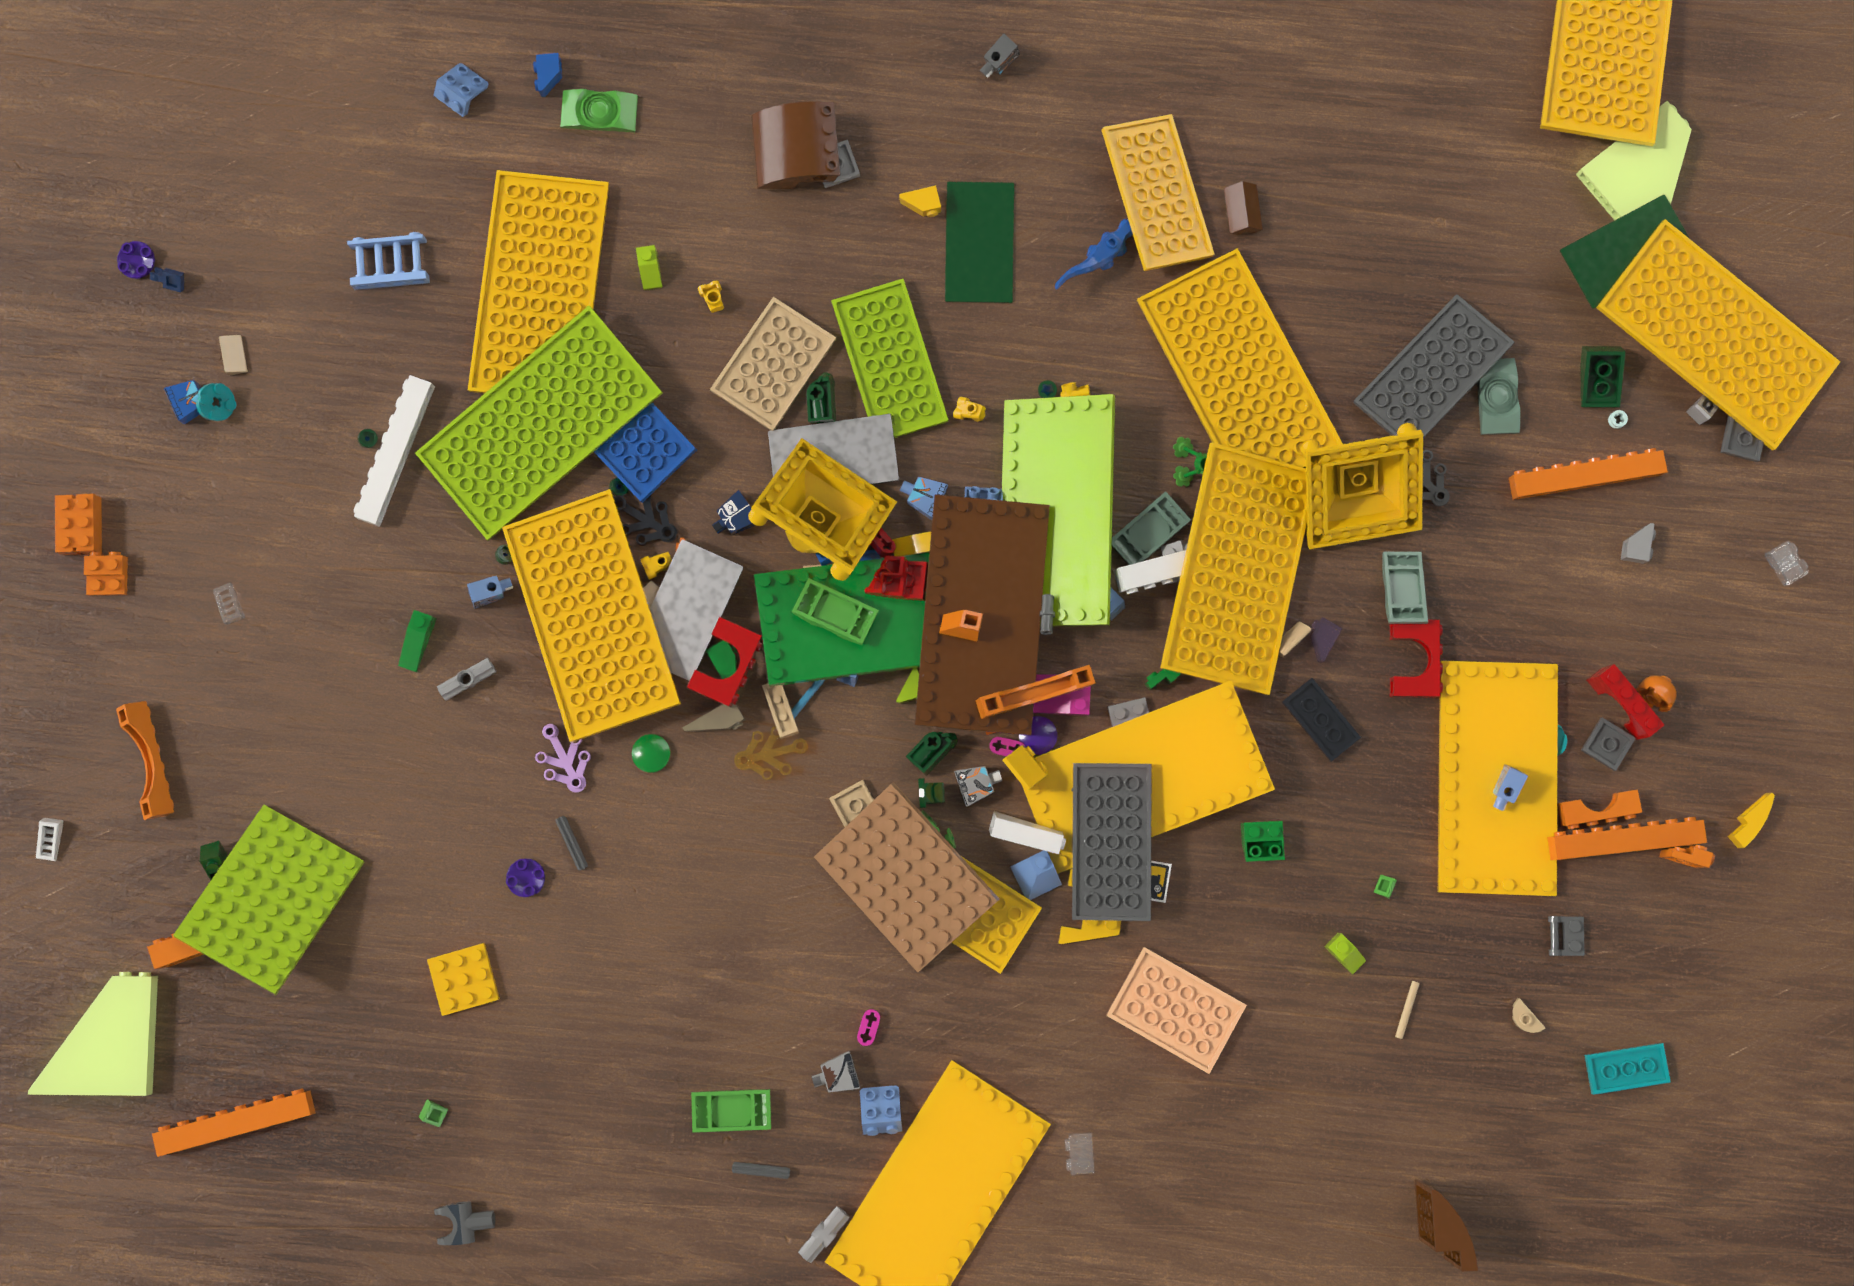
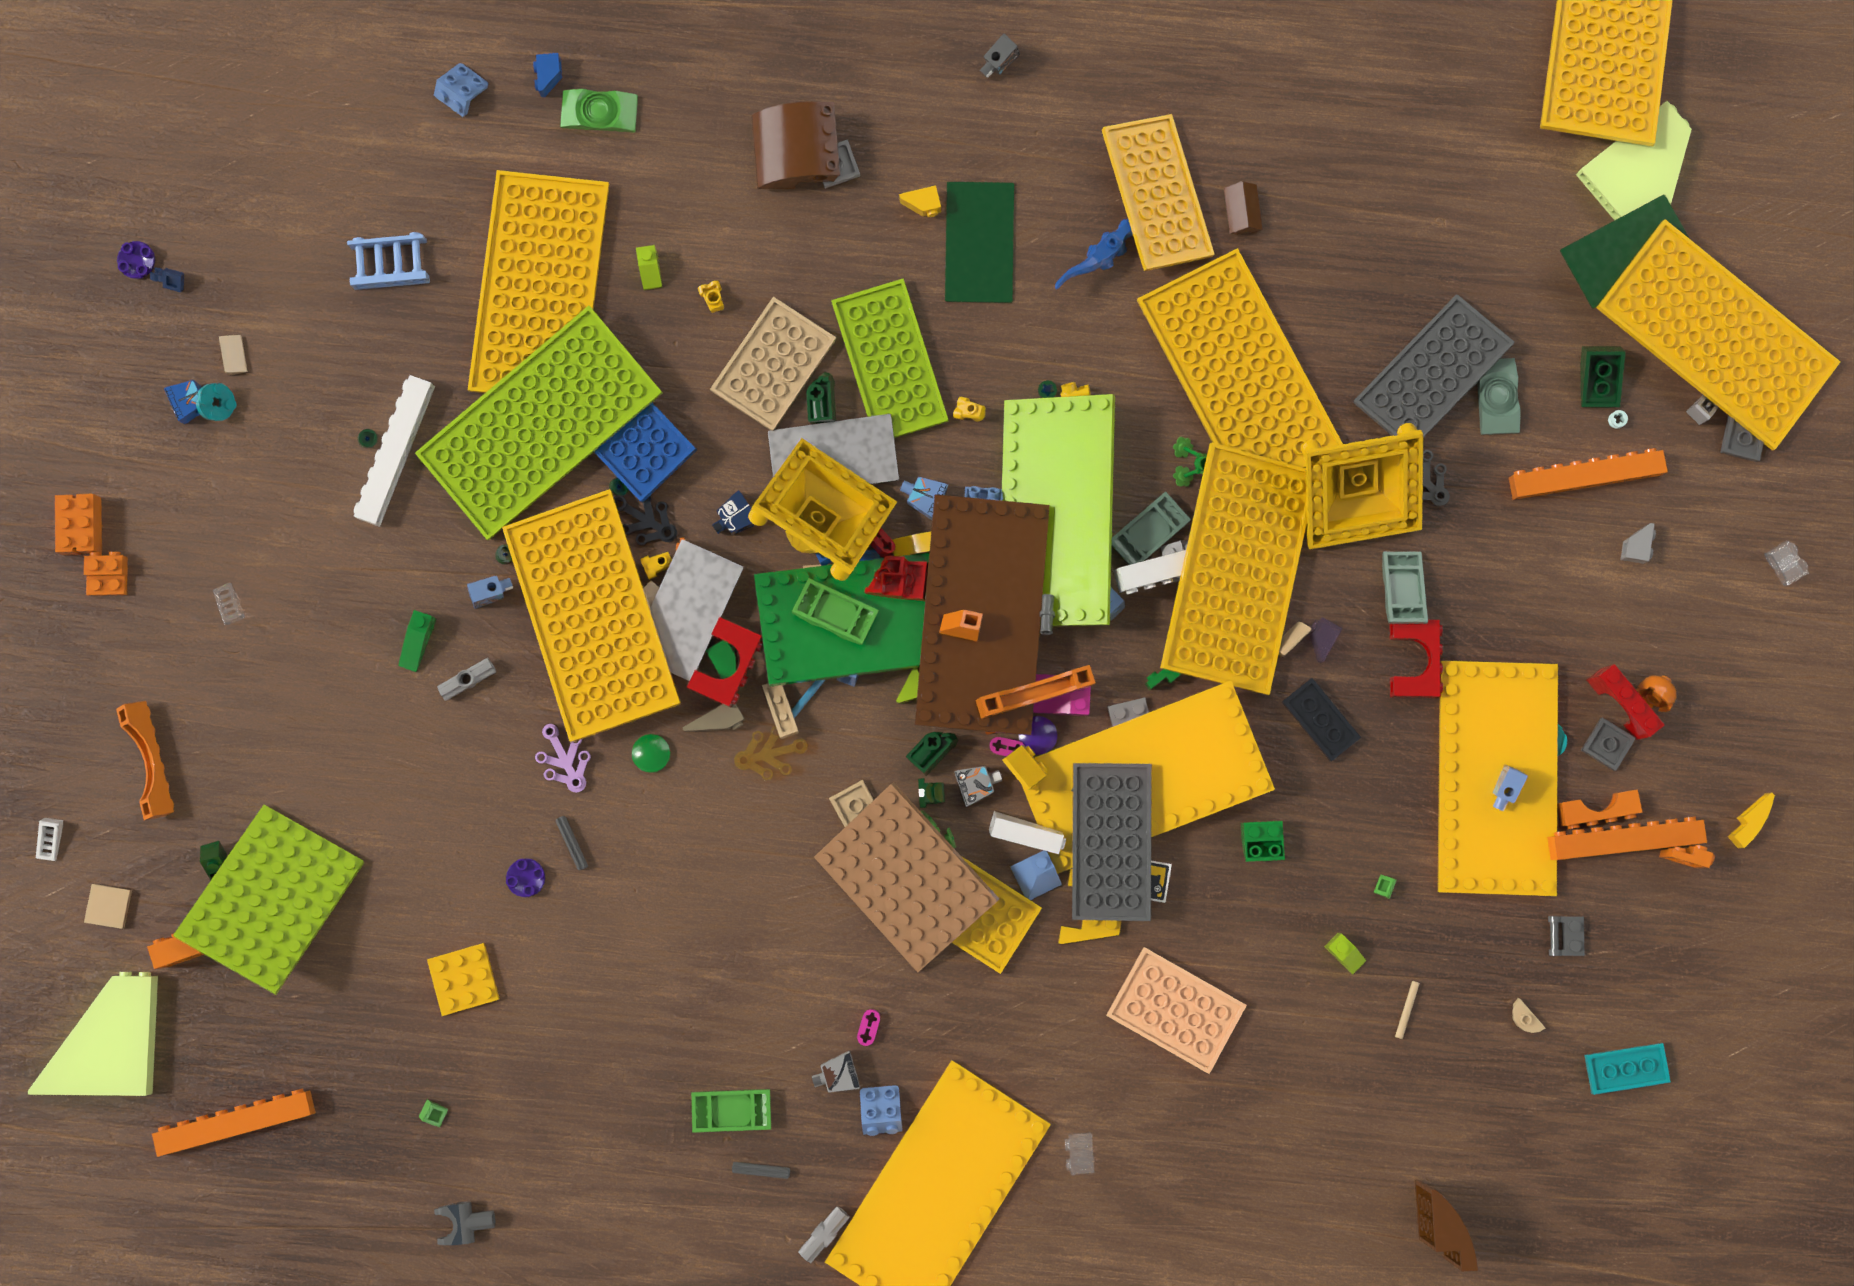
none -> tan tile [84,884,132,929]

